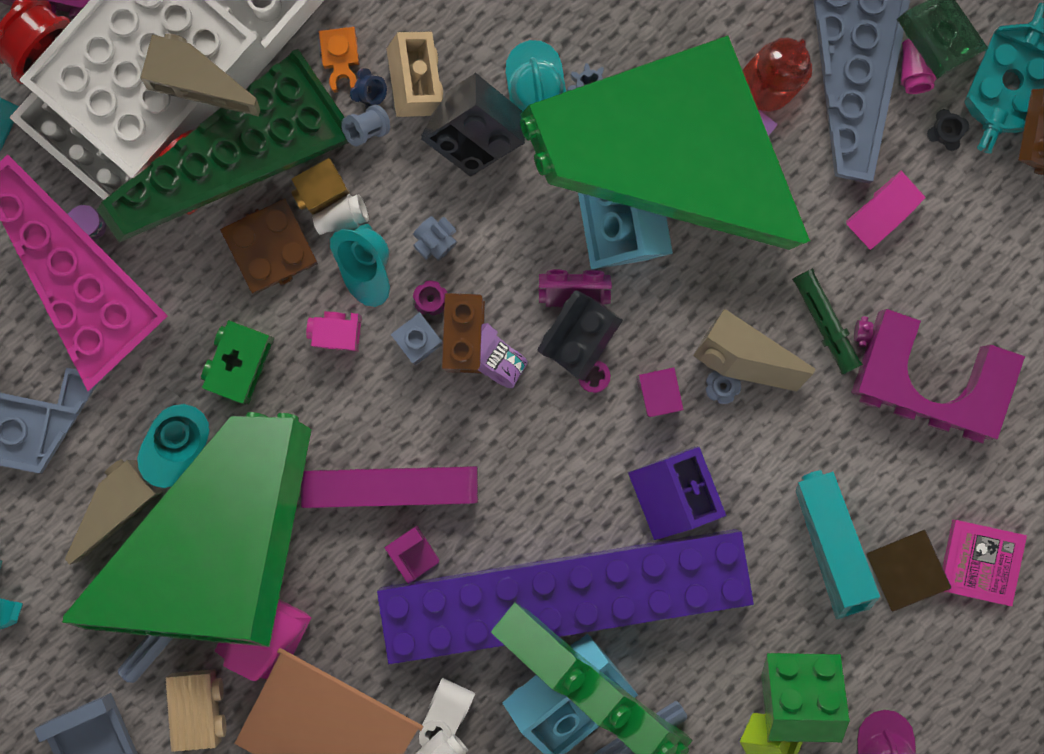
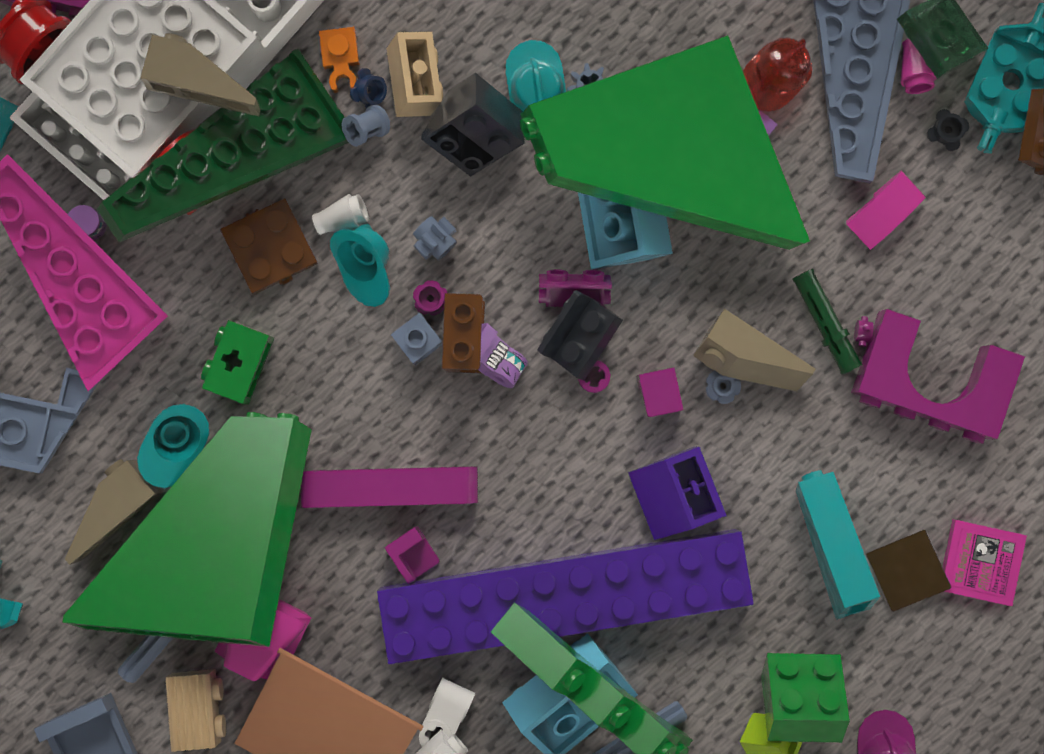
pearl gold brick [291,158,351,215] -> none
dark pink brick [306,311,362,352] -> none

